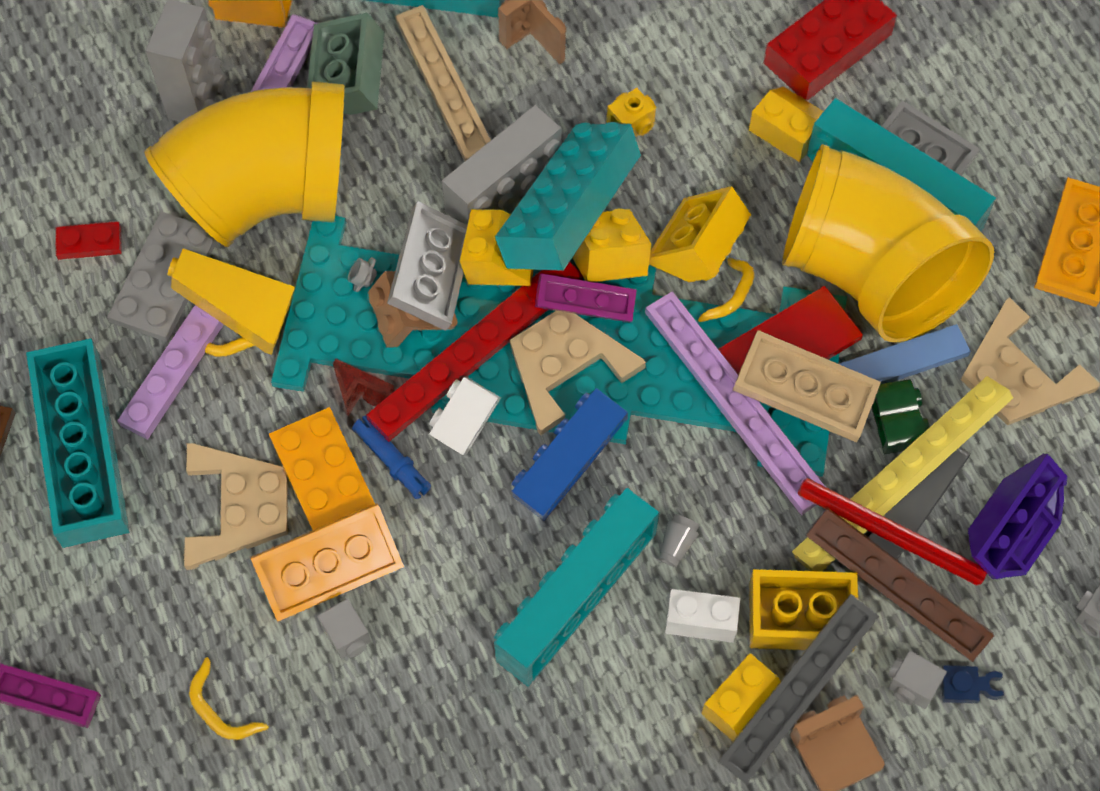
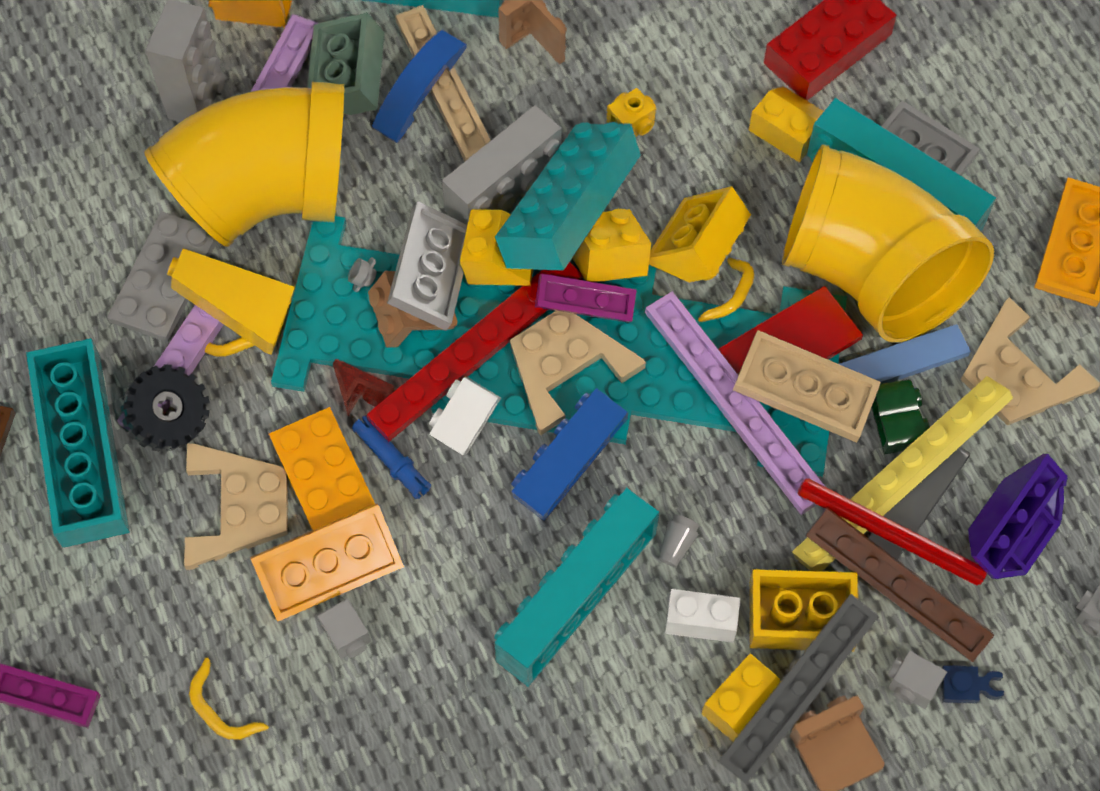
red plate [56,221,122,260] -> none
none -> black bush [121,364,210,452]
none -> blue slope [372,30,467,143]

